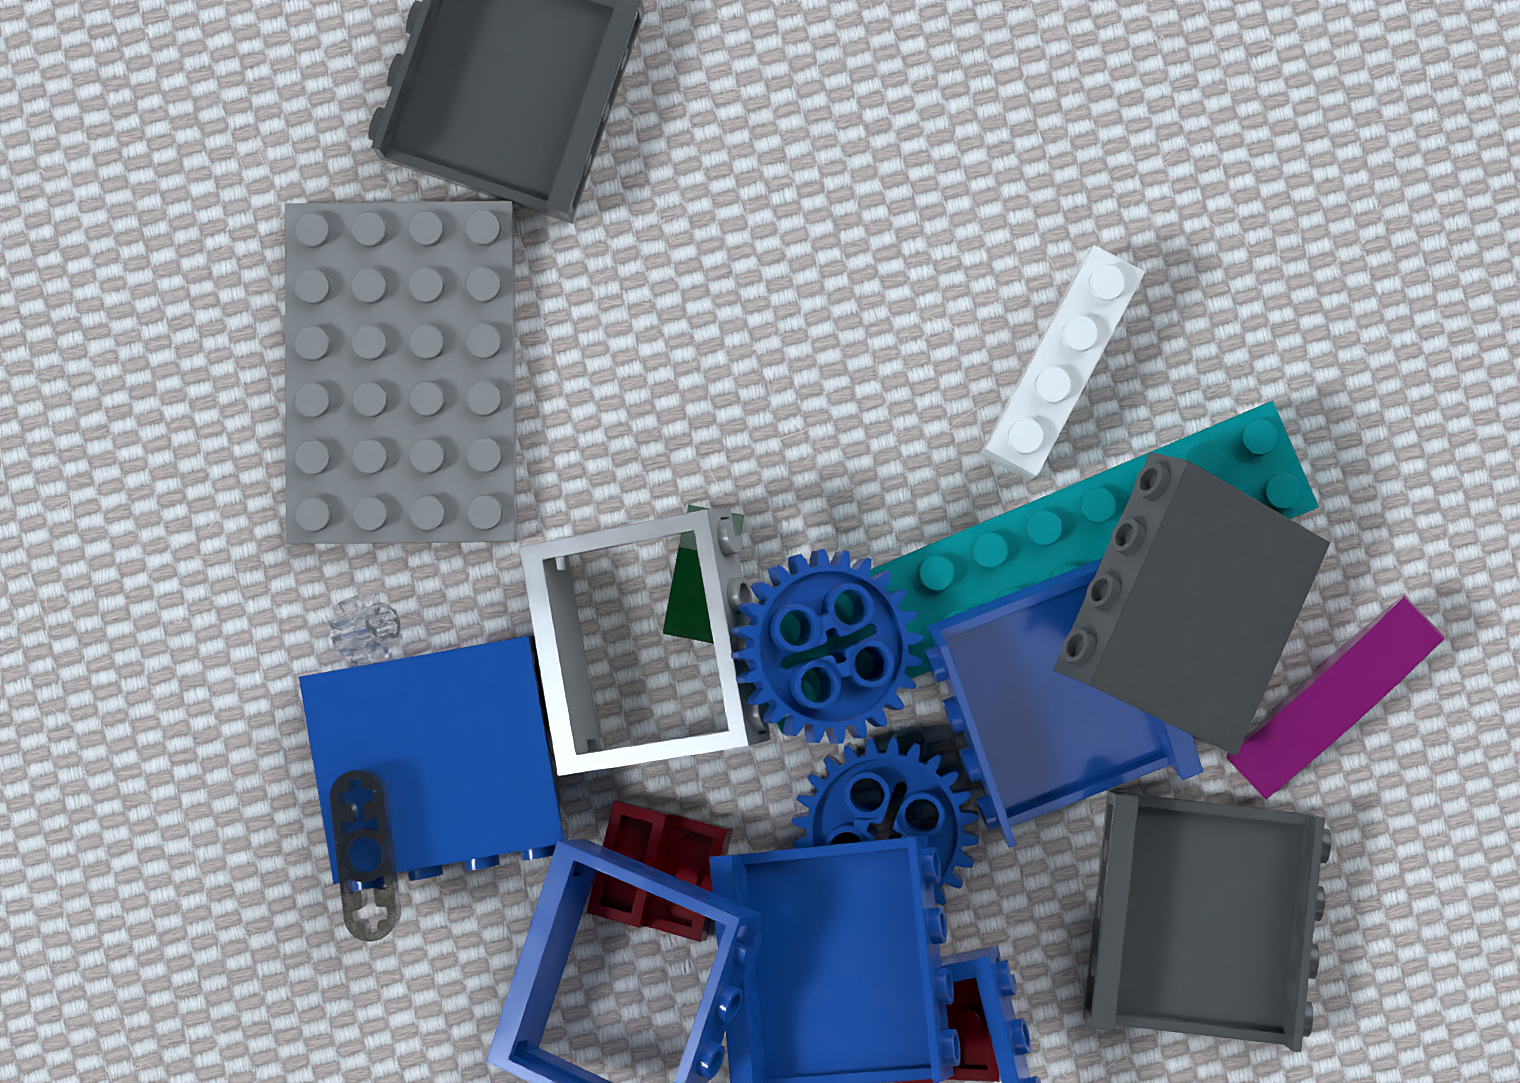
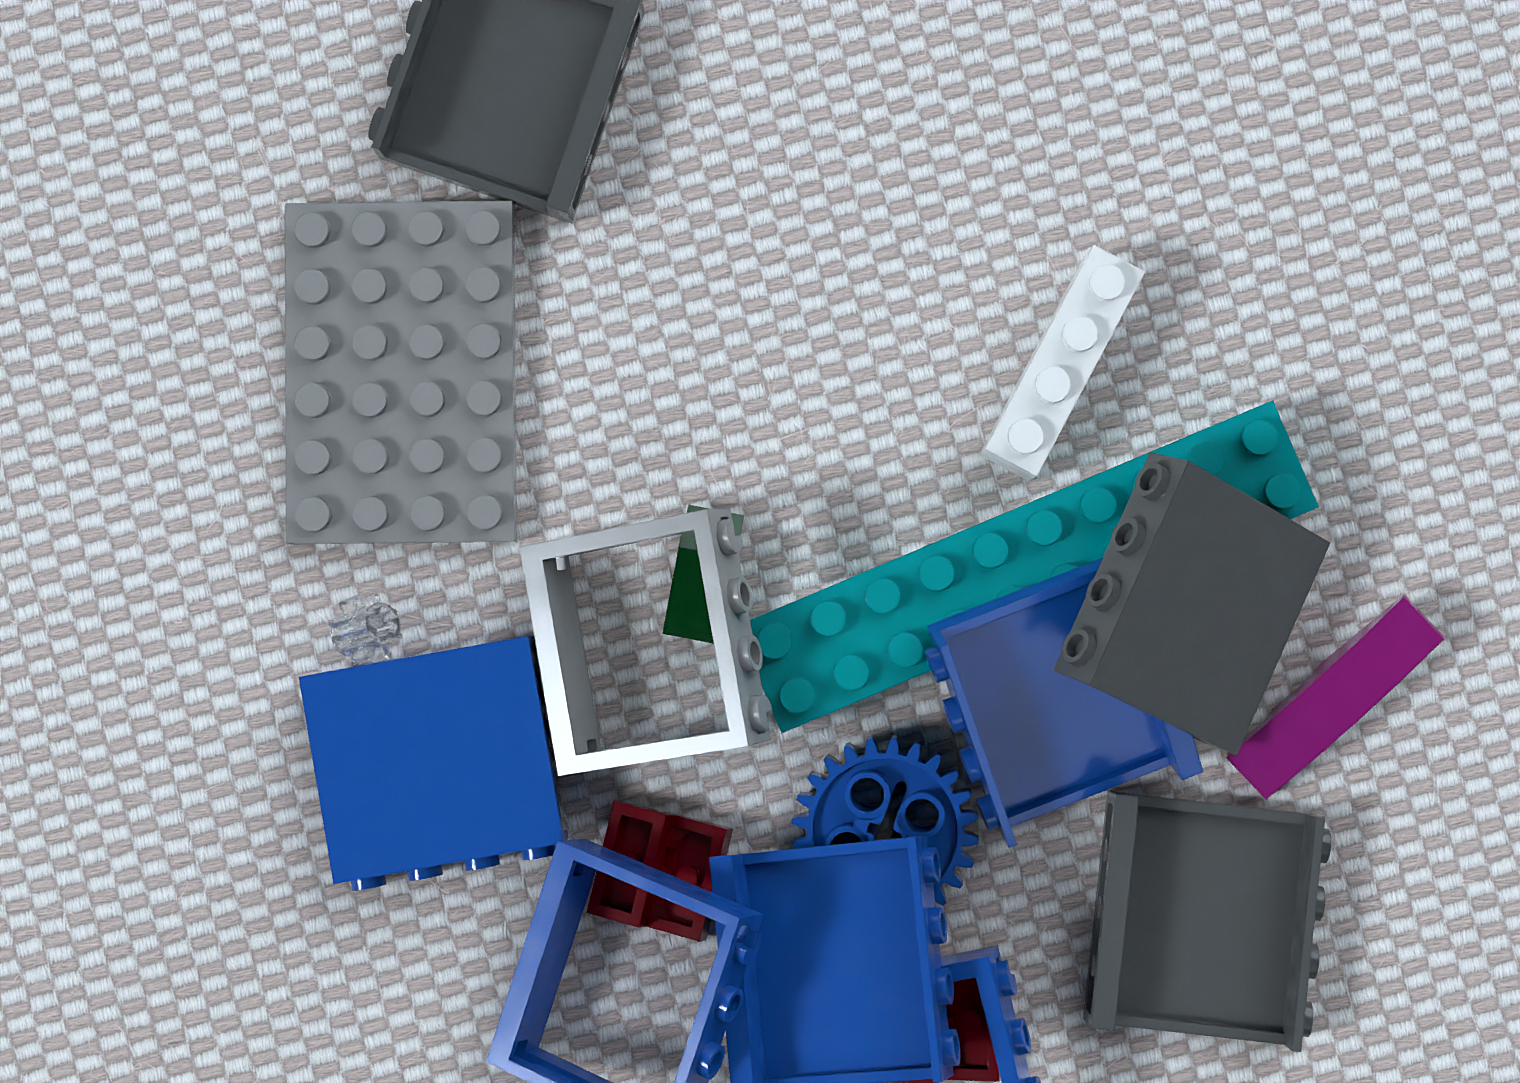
clear smoke beam [330,768,401,942] -> none
blue gear [730,549,923,744] -> none

